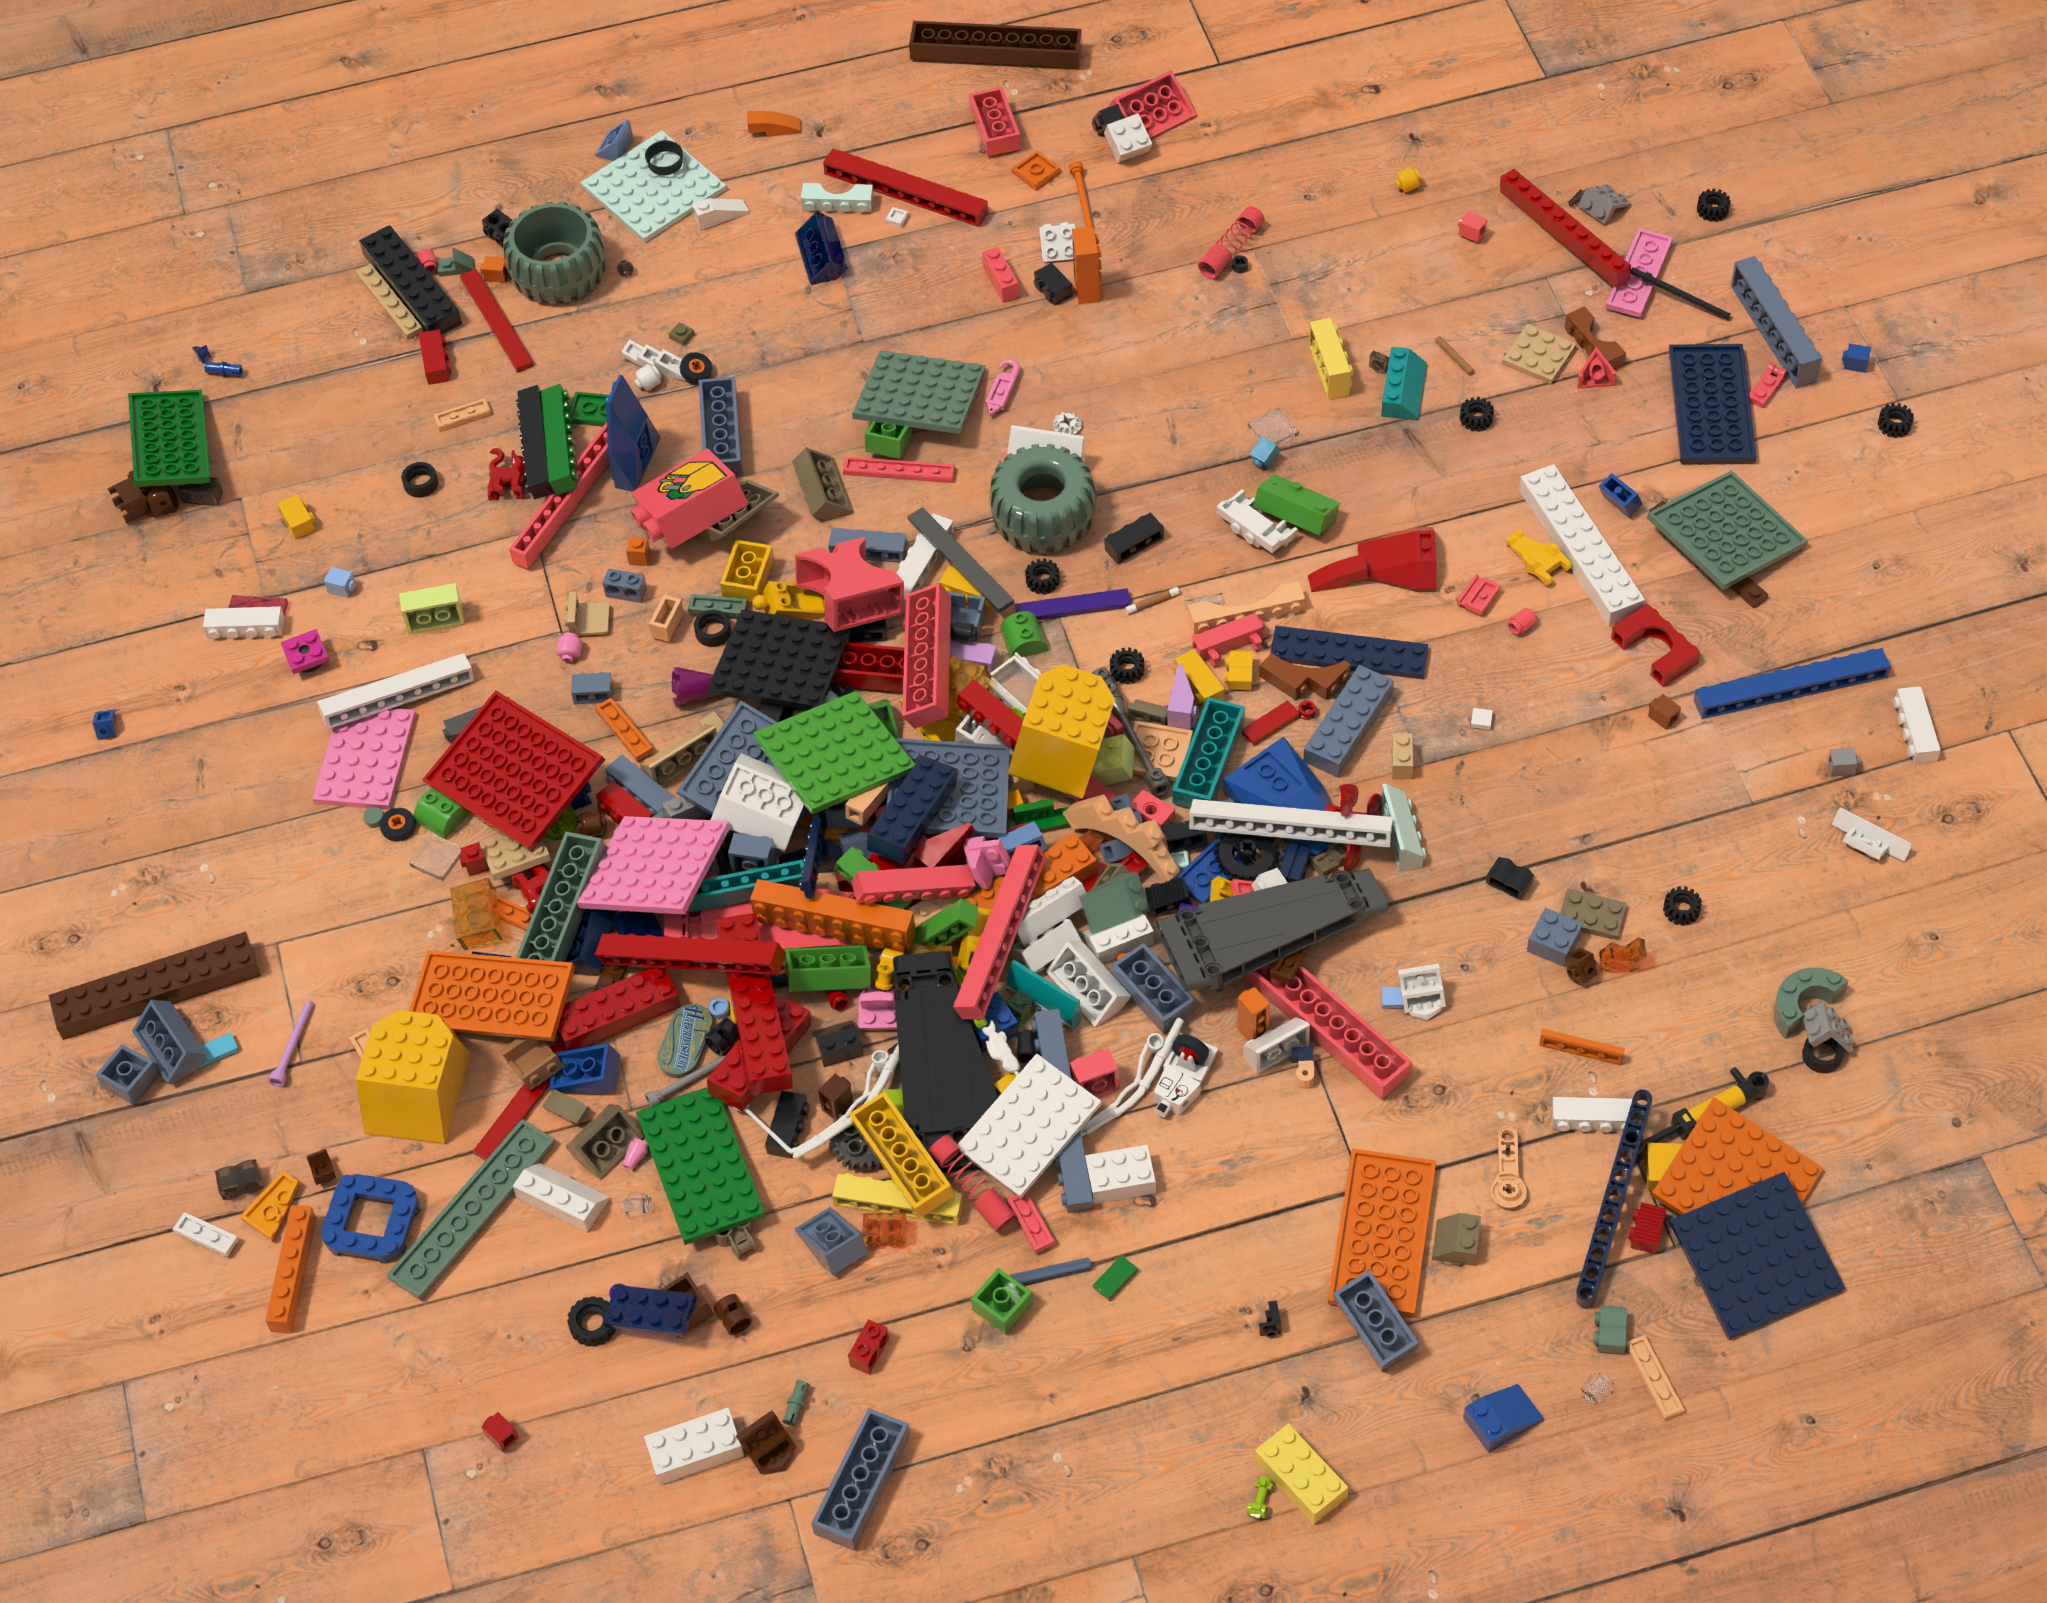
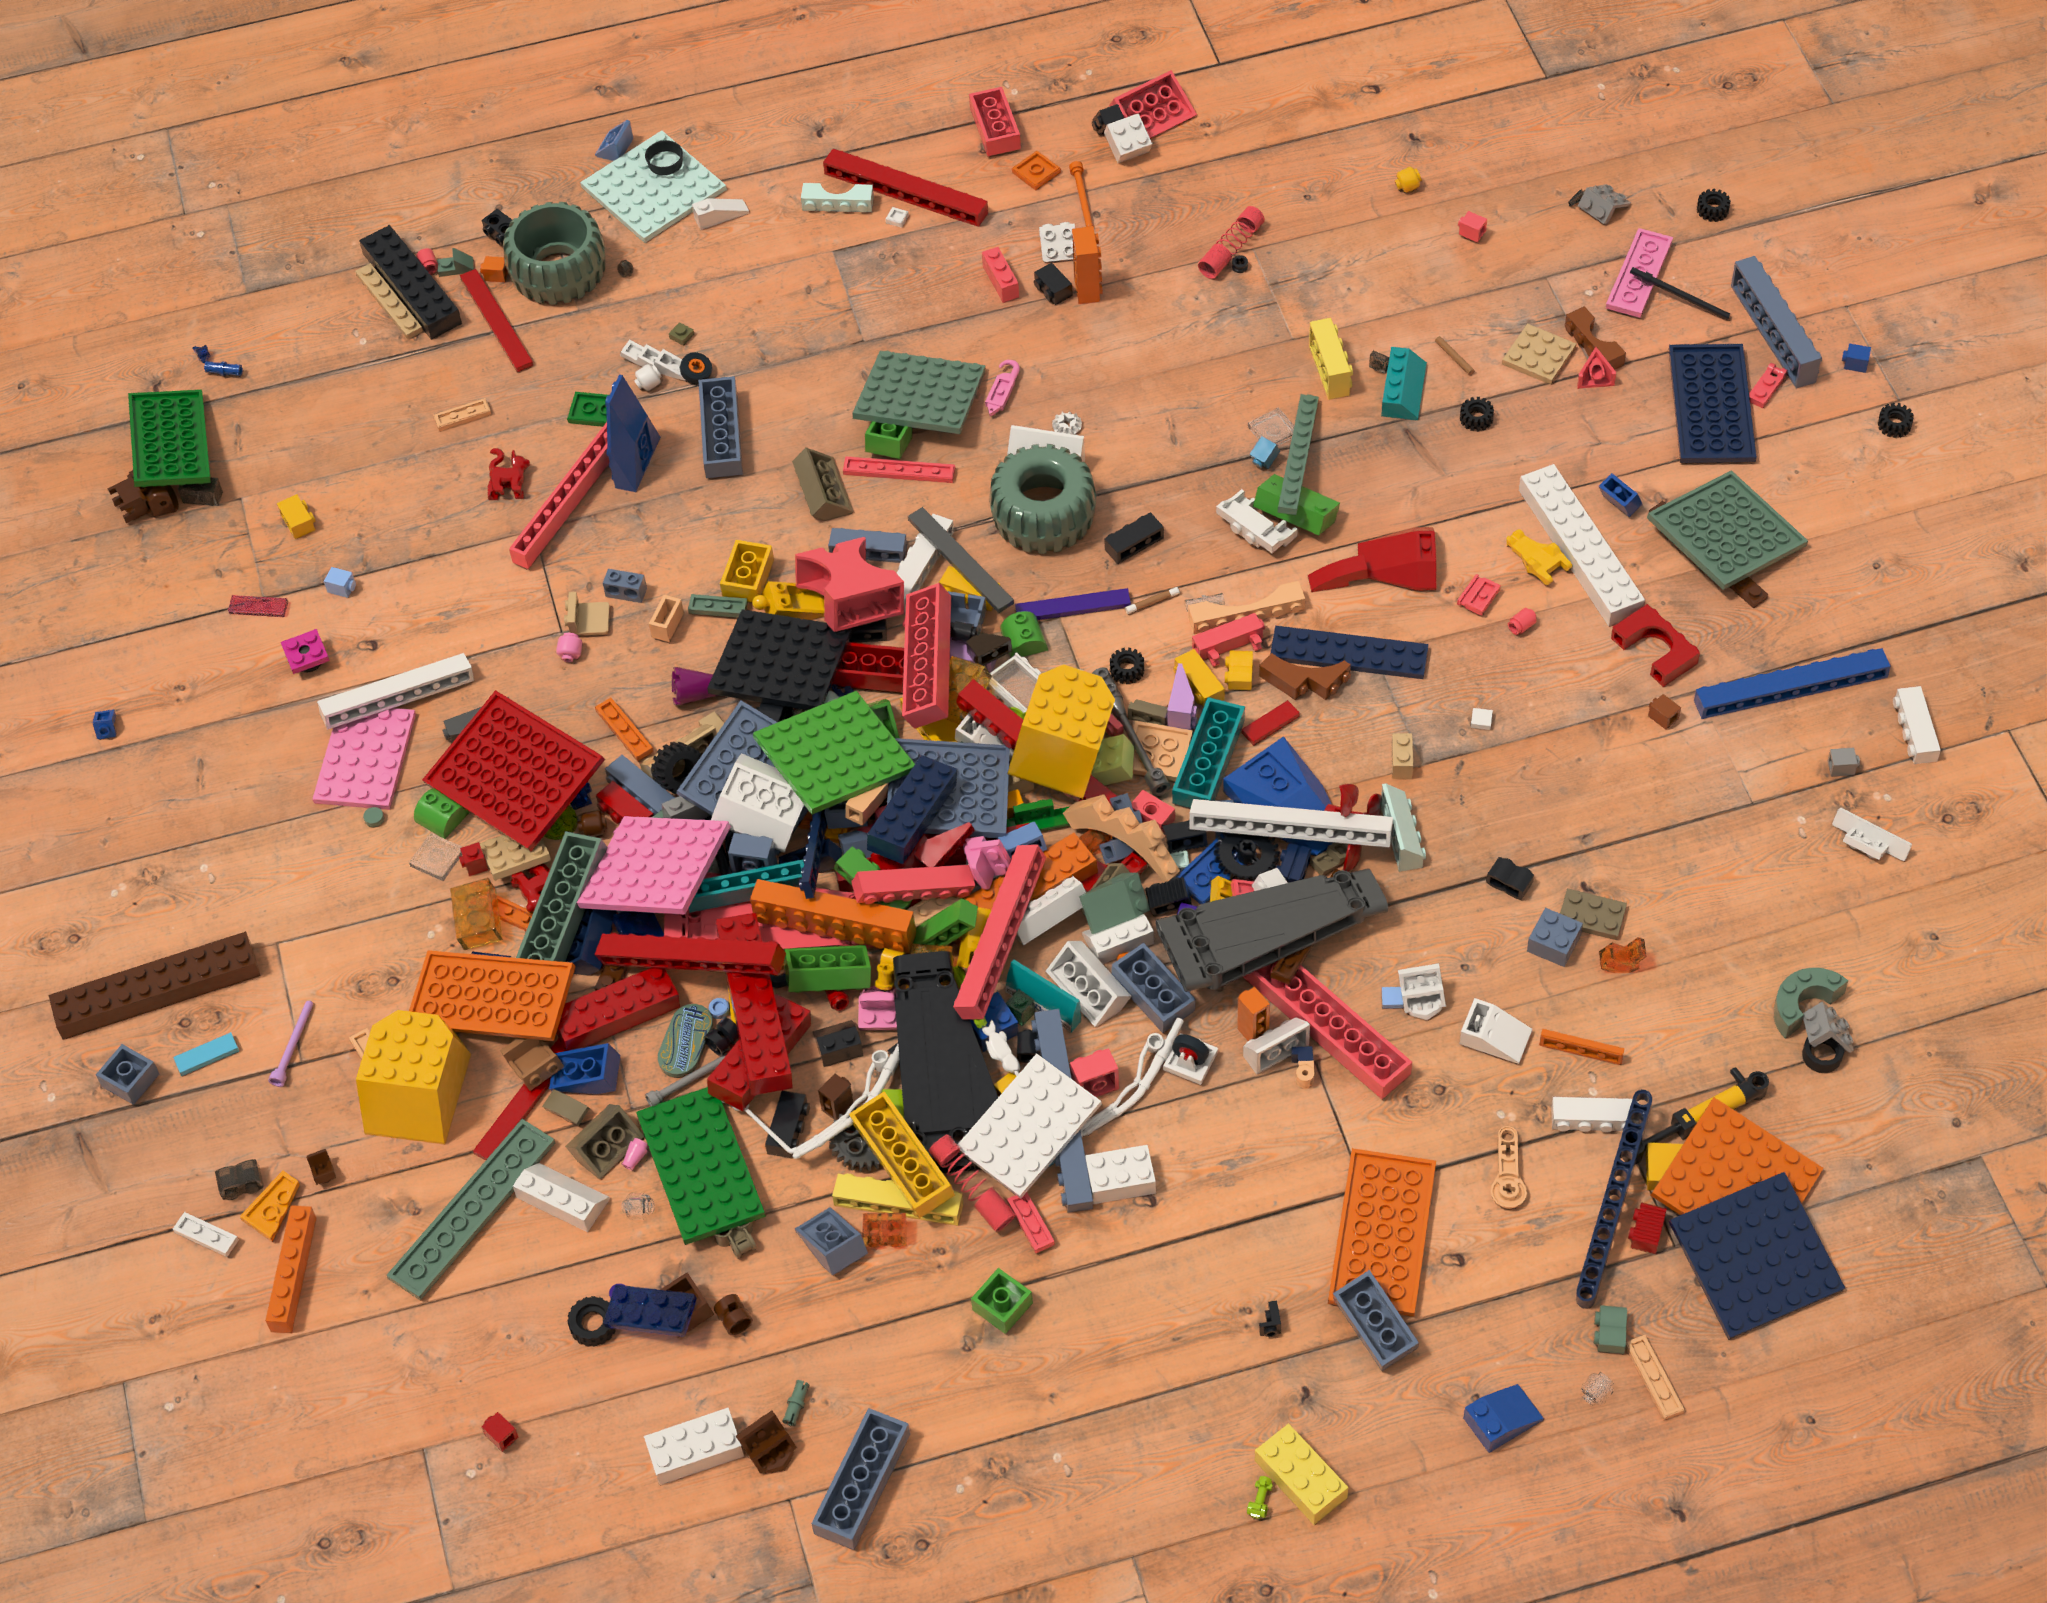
sand blue slope [132,1000,206,1084] -> none
white brick [203,606,285,639] -> none
blue plate [321,1174,419,1264] -> none
black bush [380,807,416,842] -> none
yellowish green brick [399,583,465,634] -> none
black tyre [401,462,438,497] -> none
red brick [418,329,452,385] -> none
black brick [516,385,555,500] -> none
green brick [540,384,579,496] -> none
sand blue brick [571,672,613,704] -> none
orange brick [626,536,651,566] -> none
coral brick [630,448,749,549] -> none
black tyre [694,609,731,647] -> none
dark tan slope [697,479,779,543] -> none
orange slope [747,111,801,137] -> none
clear blue slope [795,211,848,285] -> none
red brick [848,1319,889,1375] -> none
reddish brown brick [909,21,1083,68] -> none
white slope [1009,919,1081,973] -> none
sand blue axle [1009,1257,1091,1285] -> none
black tyre [1025,558,1060,595] -> none
green tile [1093,1255,1138,1301] -> none
white torso [1154,1065,1201,1118] -> none
red bush [1298,700,1316,720] -> none
sand blue brick [1303,665,1394,778] -> none
dark tan slope [1432,1213,1481,1266] -> none
red brick [1500,169,1631,289] -> none
reddish brown brick [1565,948,1598,983] -> none
black tyre [1663,886,1702,926] -> none
none -> black tyre [651,742,701,794]
none -> dark brown slope [966,633,1012,668]
none -> sand green plate [1277,394,1319,515]
none -> white slope [1459,998,1532,1064]

